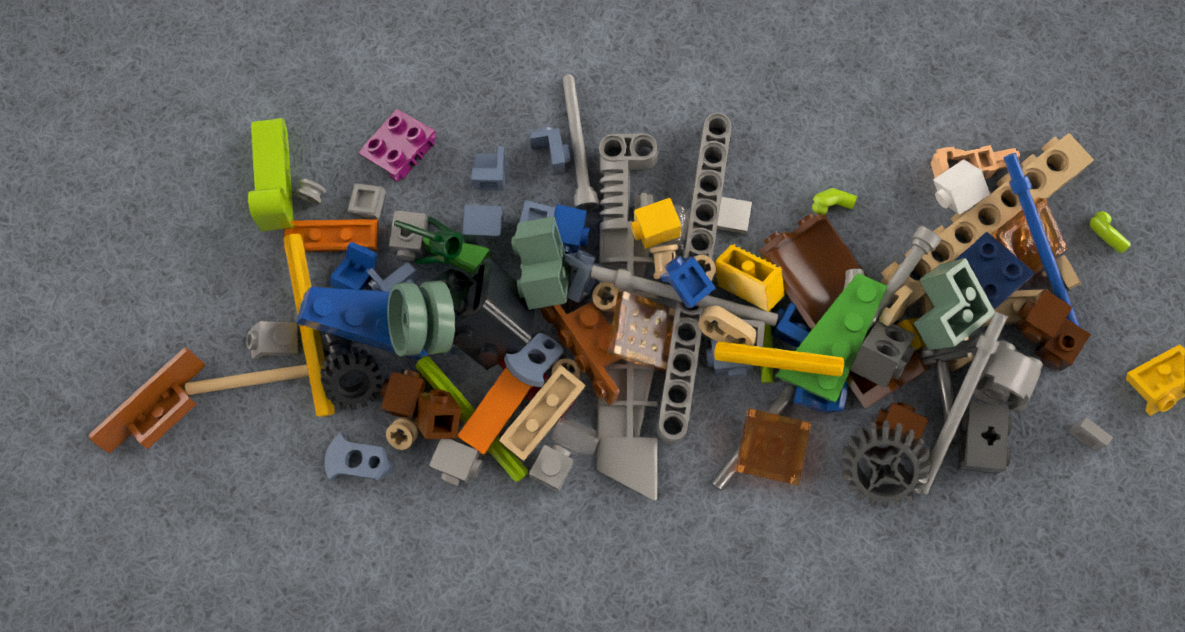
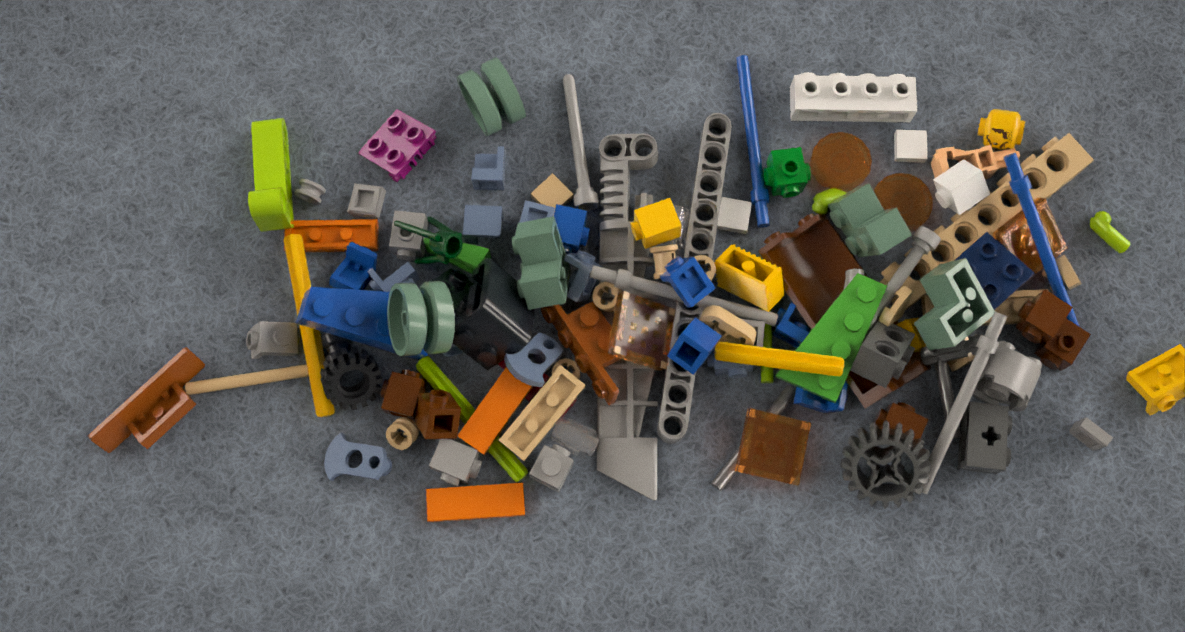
sand blue bracket [529,127,570,175] -> none
none -> orange tile [426,482,525,522]
none -> sand green wheel [456,57,526,136]
none -> tan tile [530,173,574,208]
none -> blue brick [667,317,722,375]
none -> blue bar [736,55,770,228]
none -> green brick [764,147,811,198]
none -> white brick [790,72,917,122]
none -> clear orange tile [810,132,872,192]
none -> sand green brick [828,183,912,258]
none -> clear orange tile [874,173,933,232]
none -> white tile [894,130,927,163]
none -> yellow head [978,109,1026,150]

